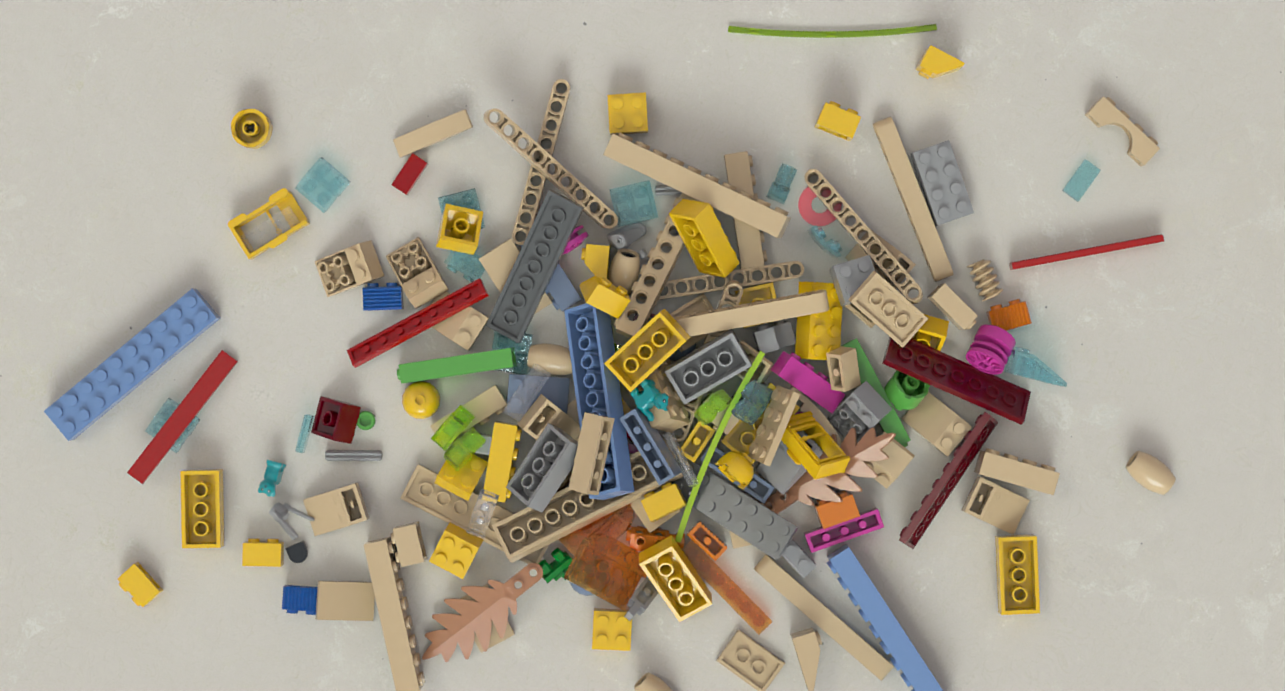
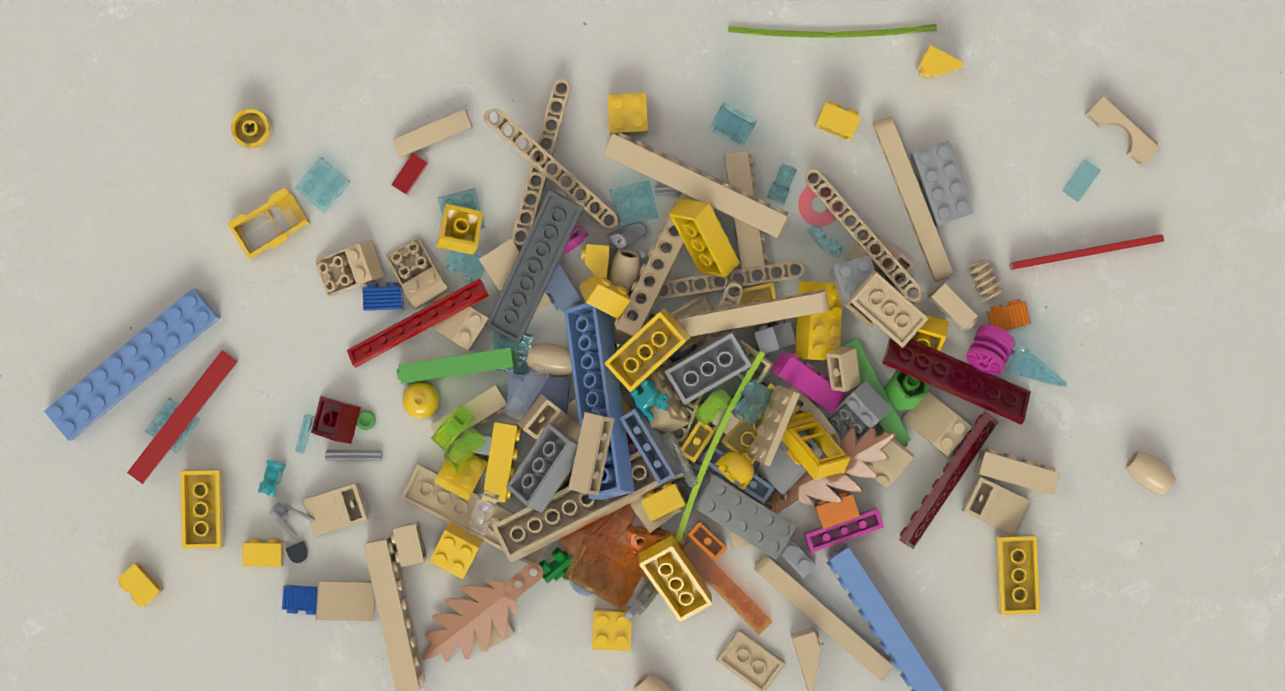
none -> clear light blue slope [711,102,757,147]

